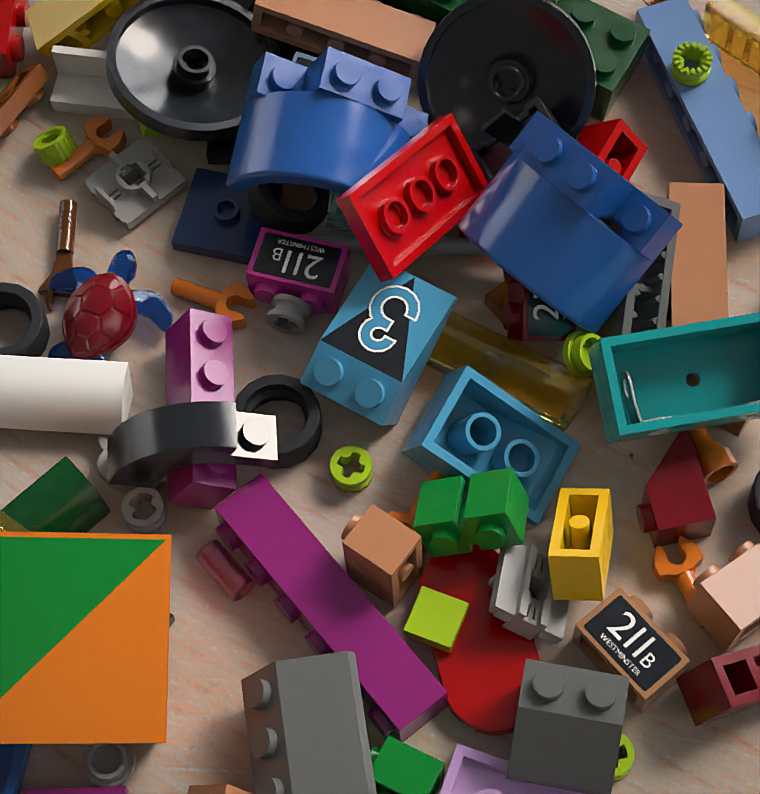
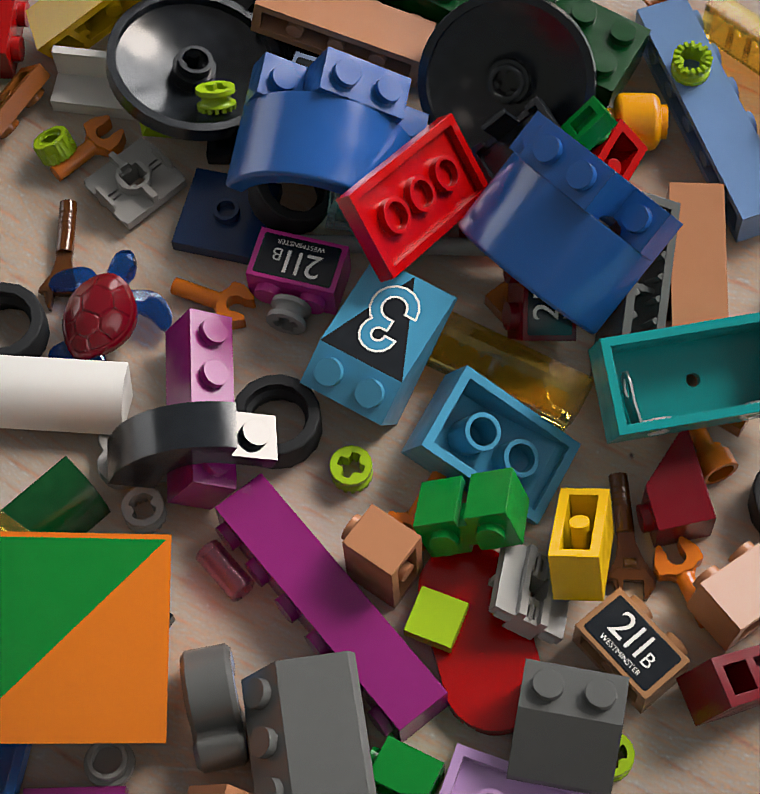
lime plate [563,330,601,378] -> none
none -> dark grey animal [179,643,249,774]
none -> lime bush [195,81,237,115]
none -> green plate [561,95,618,151]
none -> light orange head [606,93,668,151]
none -> reddish brown piece [607,472,657,601]

